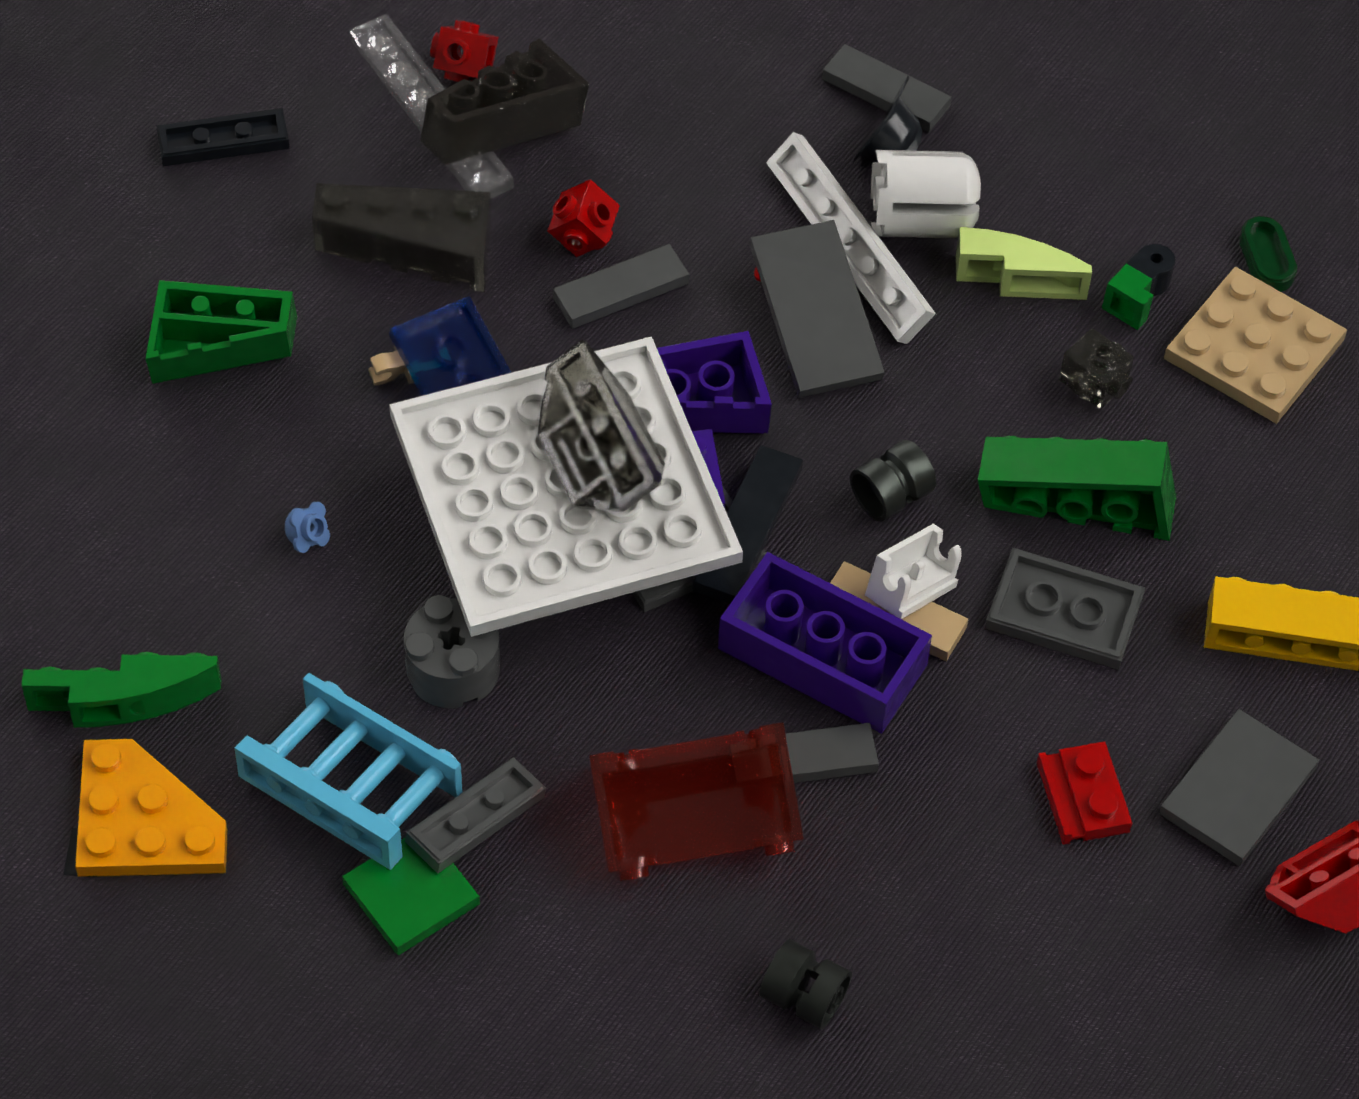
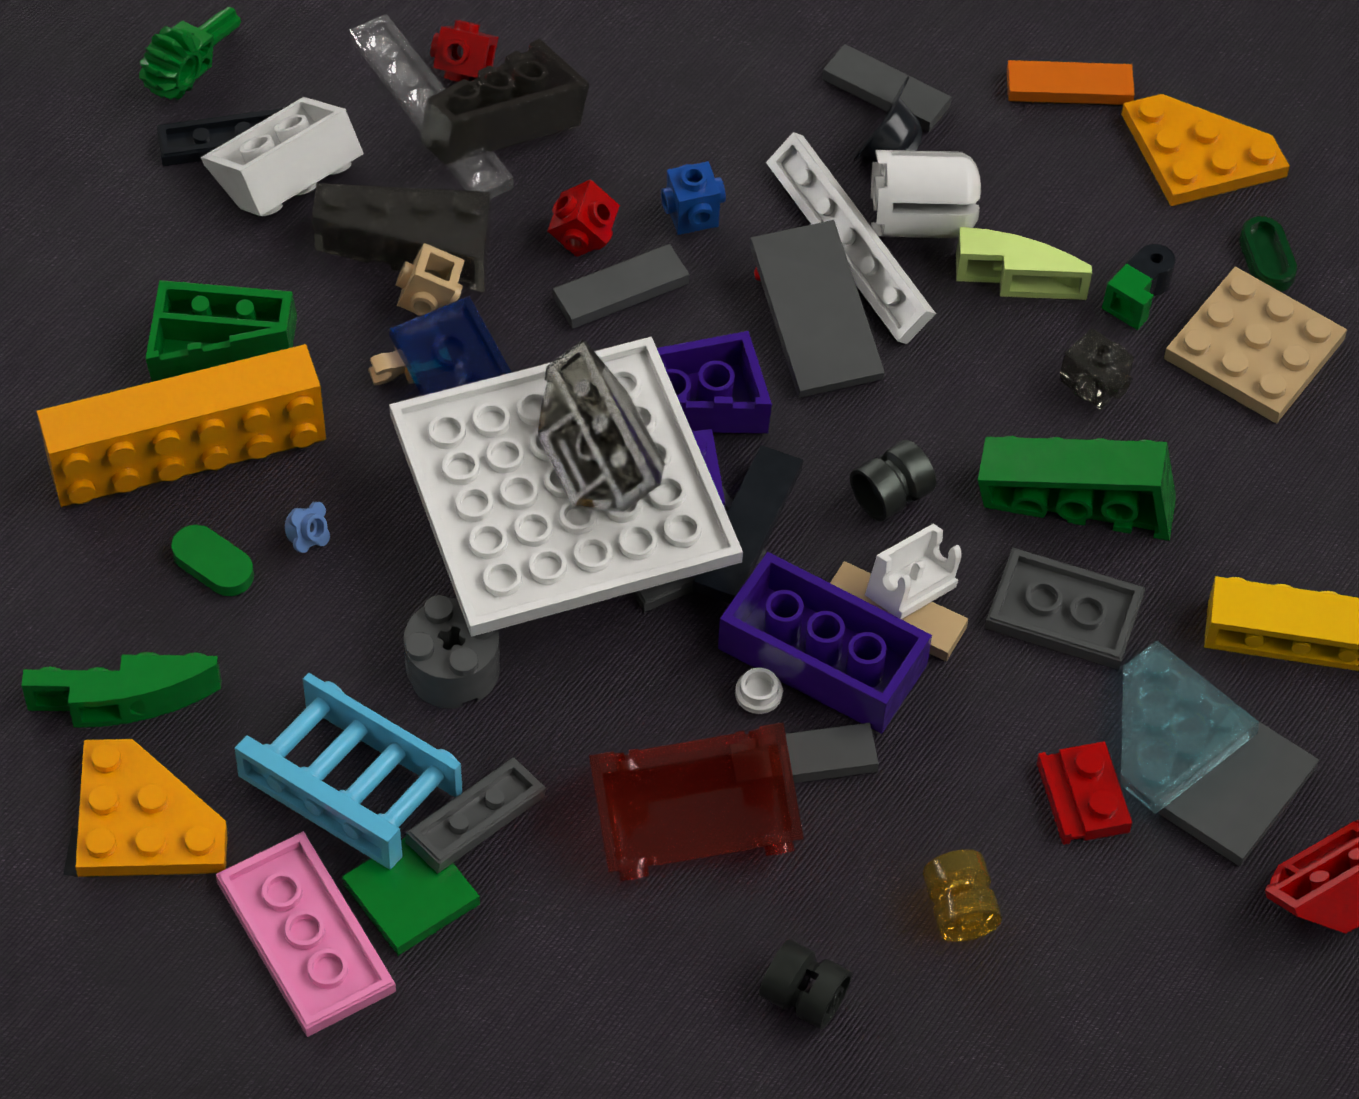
none -> light orange brick [37,344,326,507]
none -> green gear [139,7,241,100]
none -> green tile [171,525,254,596]
none -> white slope [201,97,364,216]
none -> bright pink tile [216,831,396,1037]
none -> tan brick [396,243,465,322]
none -> blue brick [661,161,726,235]
none -> white plate [735,668,783,714]
none -> clear yellow wheel [923,850,1002,942]
none -> orange tile [1007,60,1135,105]
none -> light orange plate [1121,94,1290,206]
none -> clear light blue plate [1121,641,1259,814]

